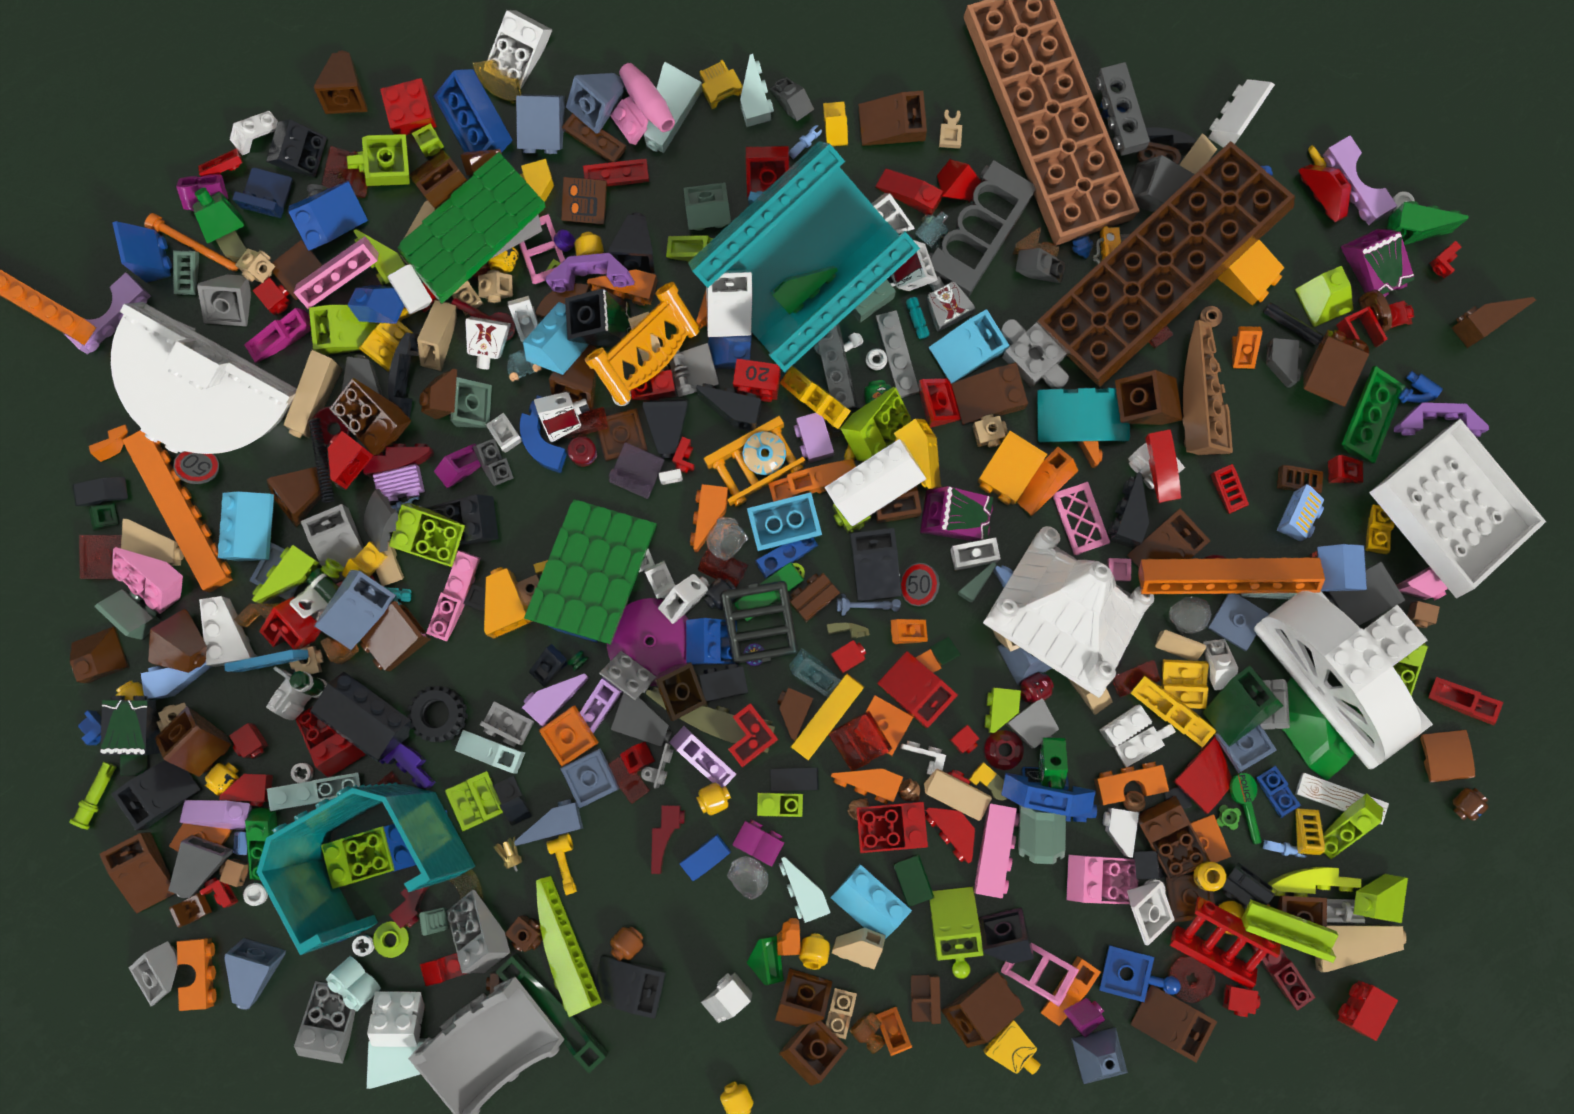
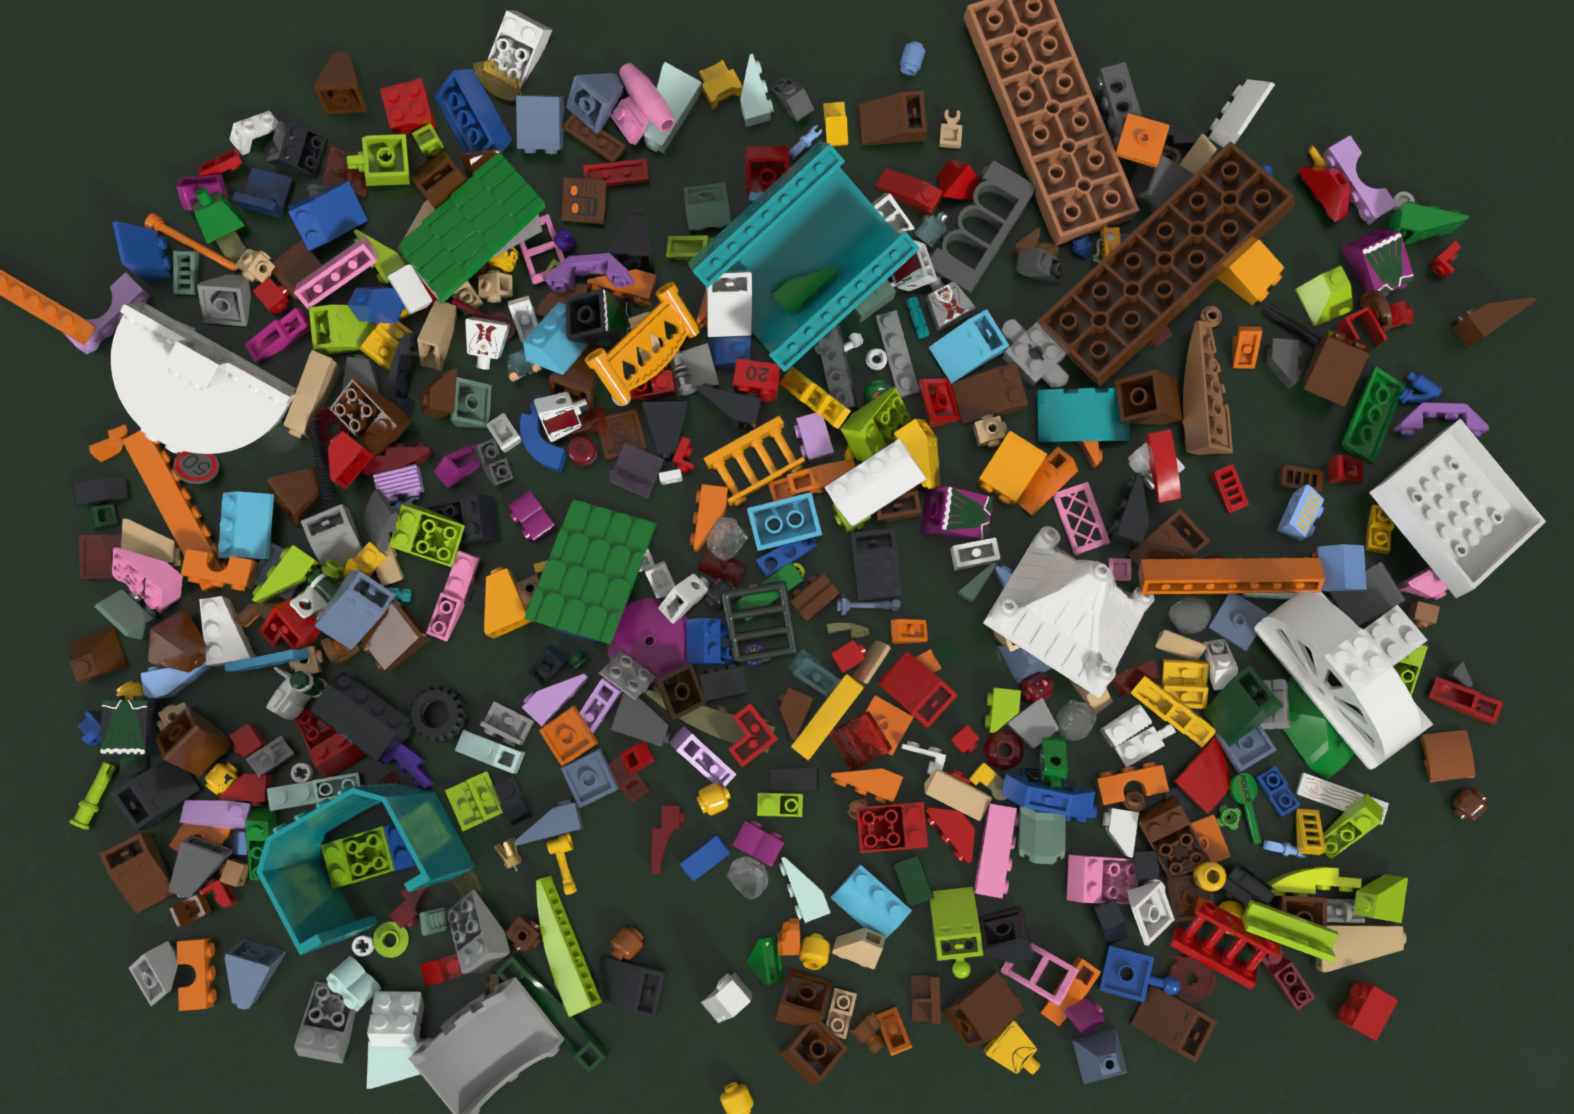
white tile [243,883,268,906] -> none
yellow slope [520,159,554,202] -> none
yellow head [574,232,604,256] -> none
light grey hinge [641,743,673,788] -> none
tan dish [743,431,786,475] -> none
medium nougat plate [898,779,920,802] -> none
piece [900,563,940,607] -> none
red brick [1223,984,1260,1017] -> none
none -> orange arch [181,549,258,591]
none -> light grey hips [246,736,294,778]
none -> magenta brick [508,490,557,543]
none -> tan slope [853,640,891,685]
none -> medium blue brick [900,41,925,76]
none -> clear hair [1055,700,1097,741]
none -> black slope [1094,899,1128,946]
none -> orange plate [1115,113,1170,168]
none -> dark grey slope [1445,661,1473,688]

